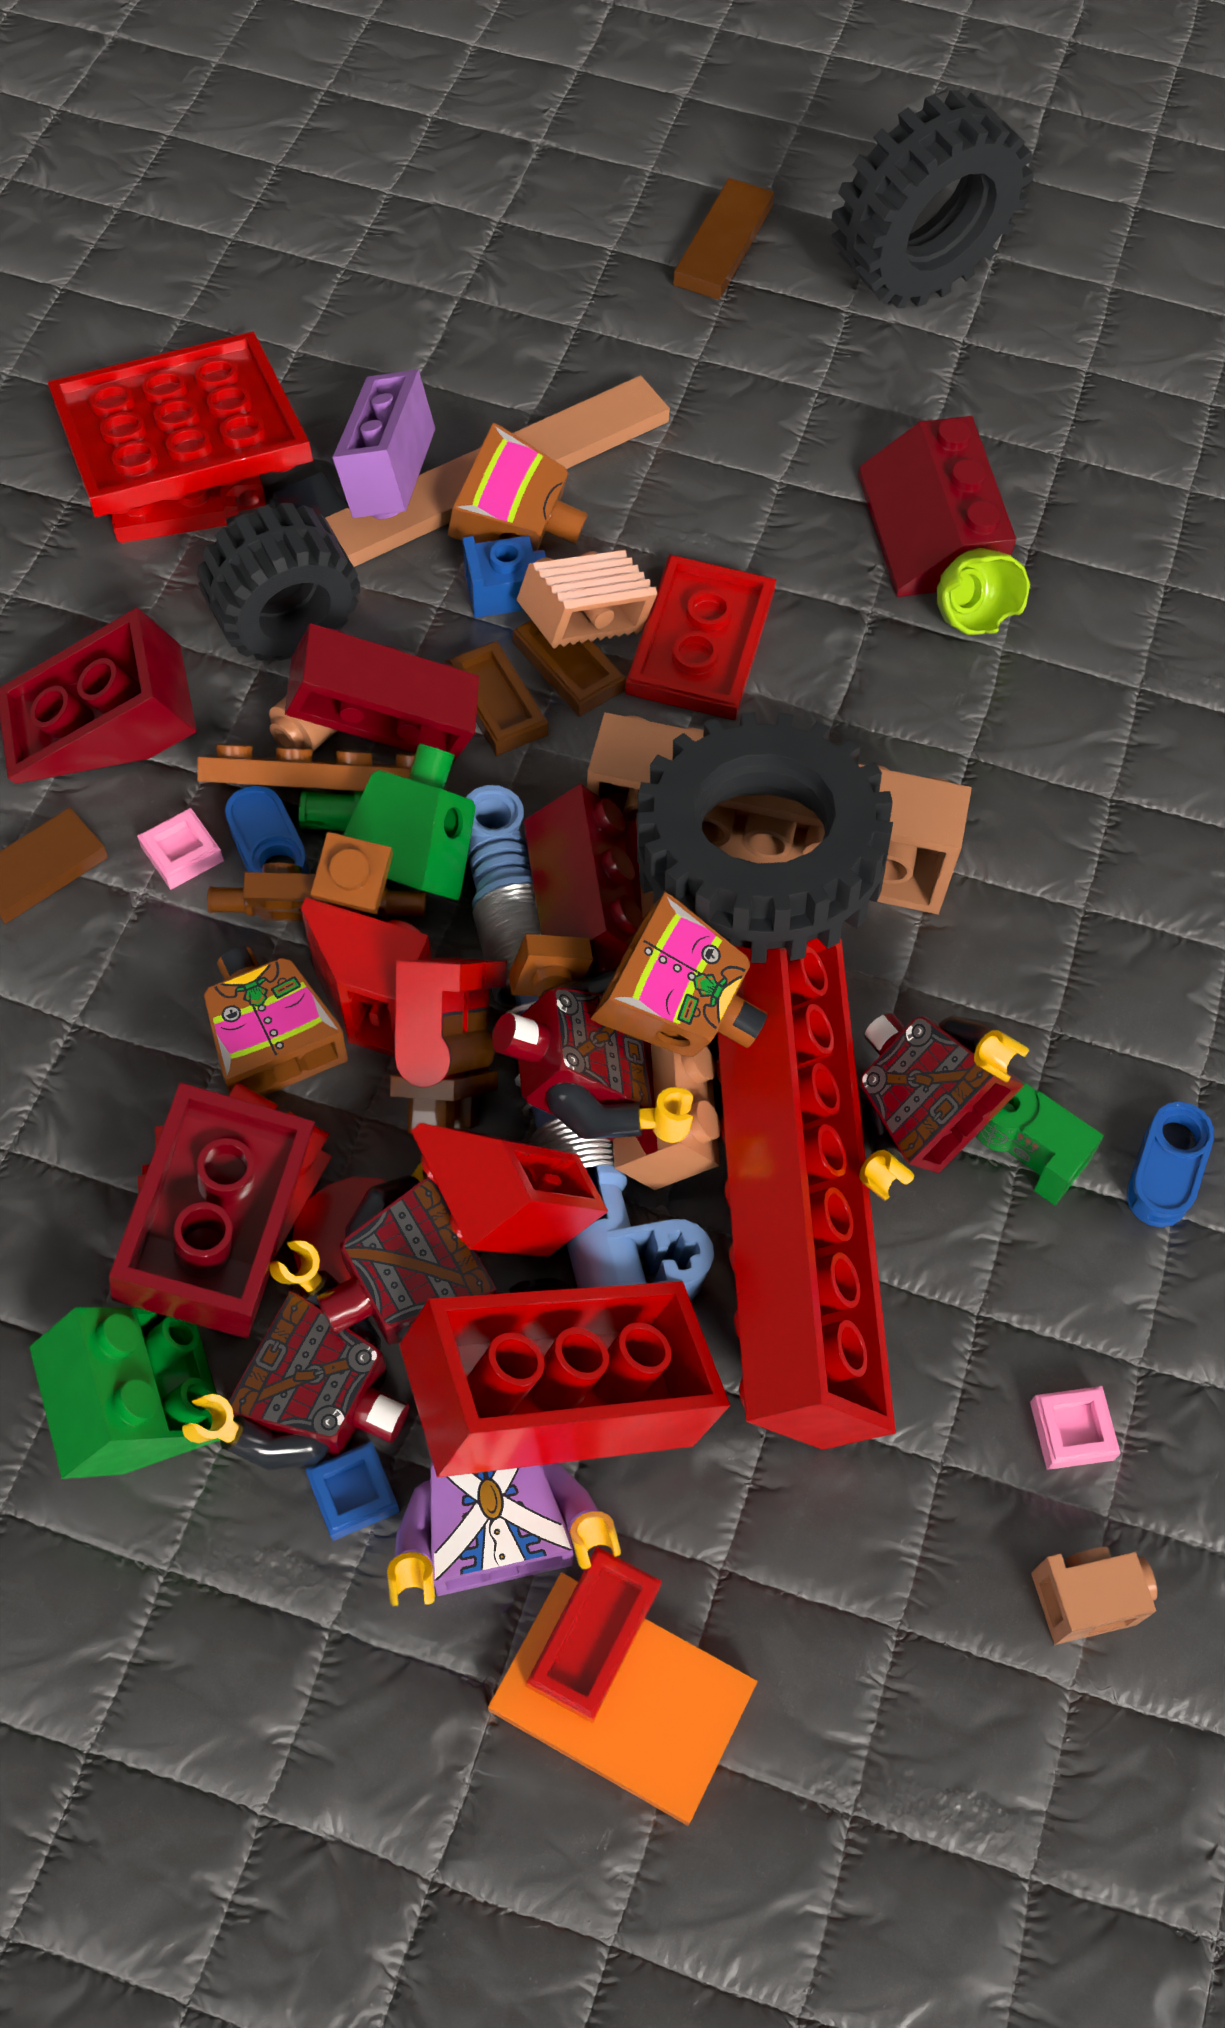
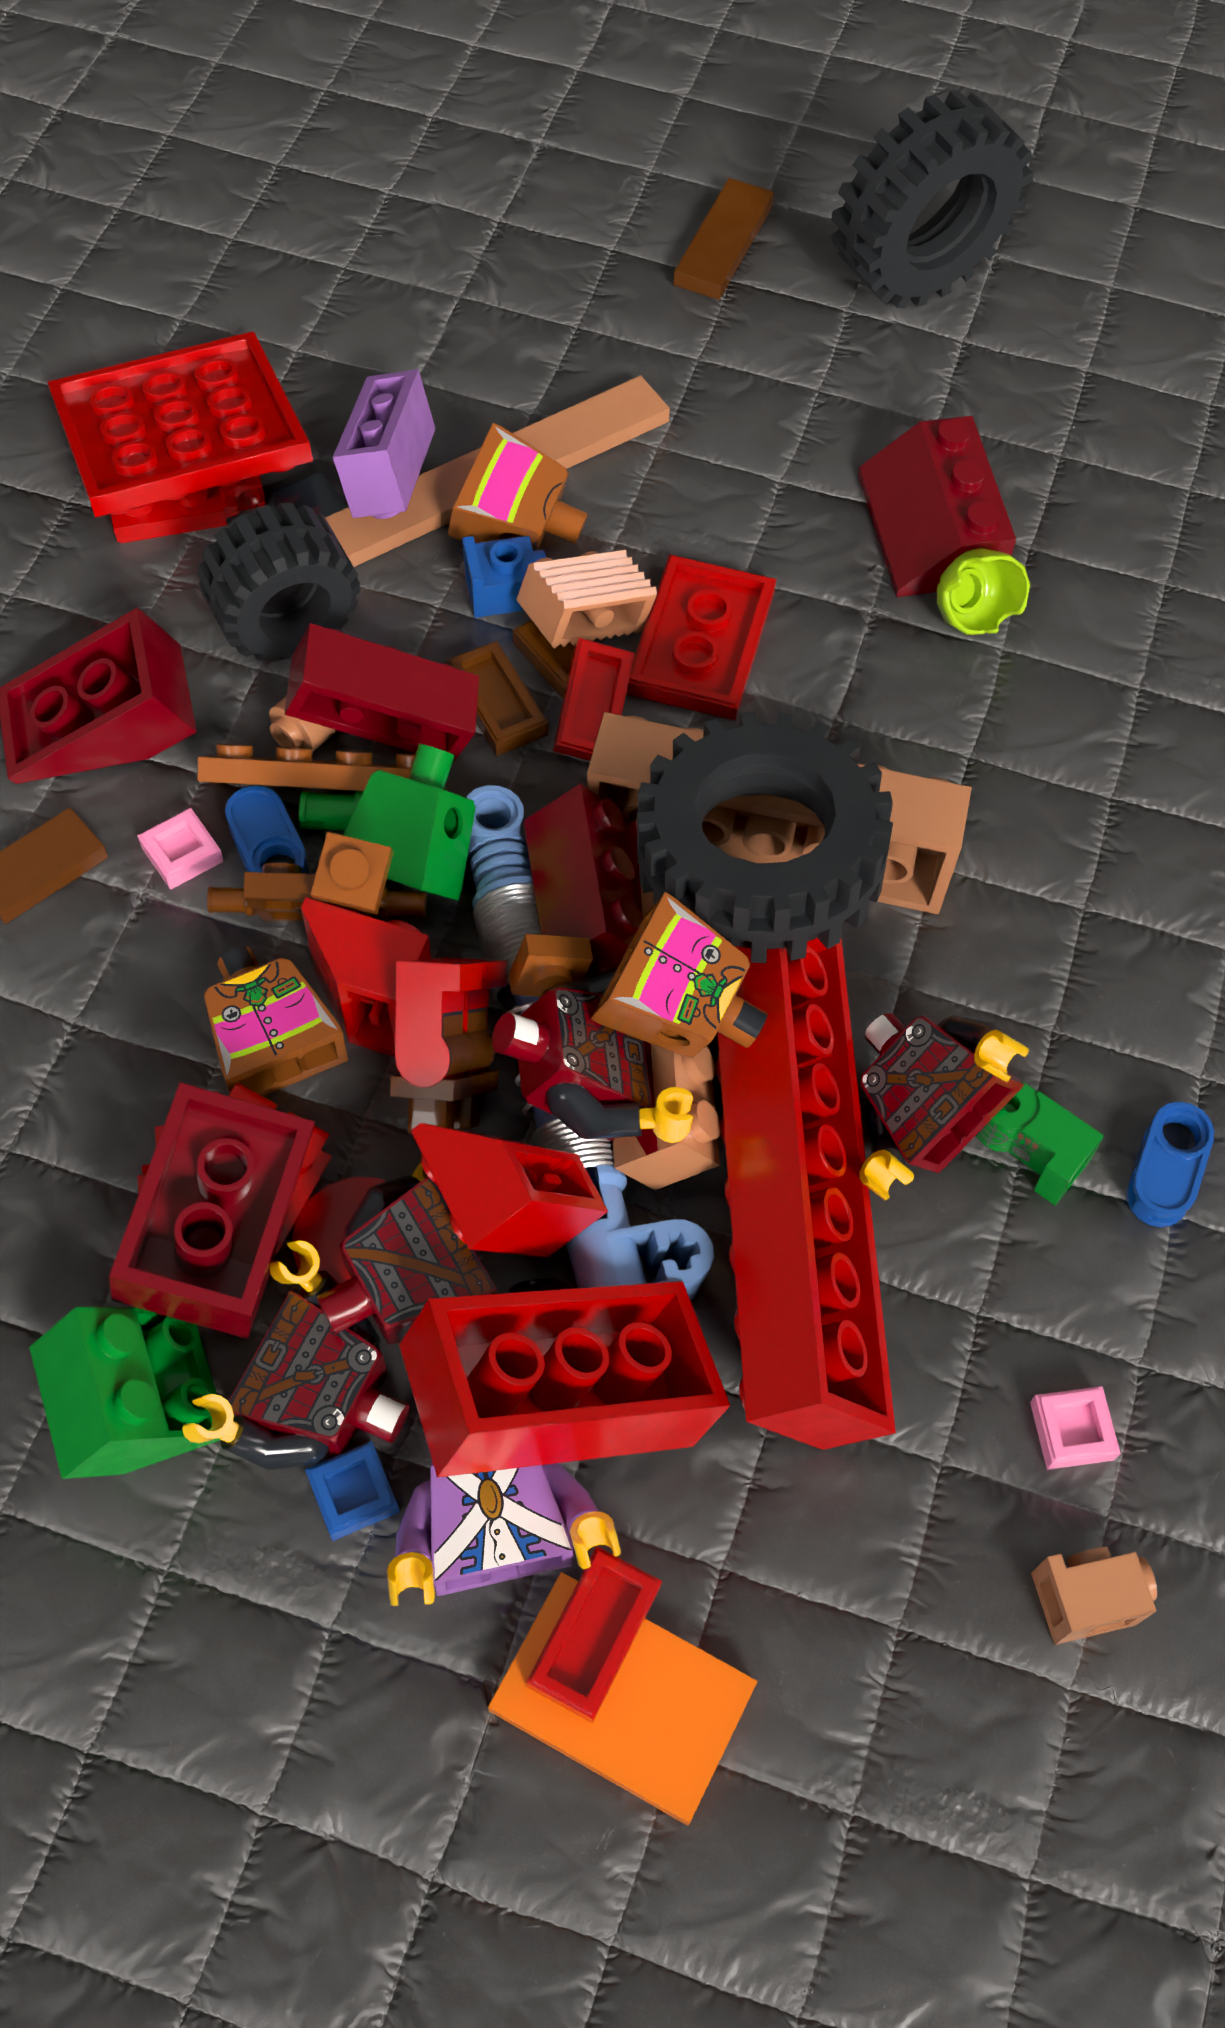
none -> red tile [552,638,634,761]

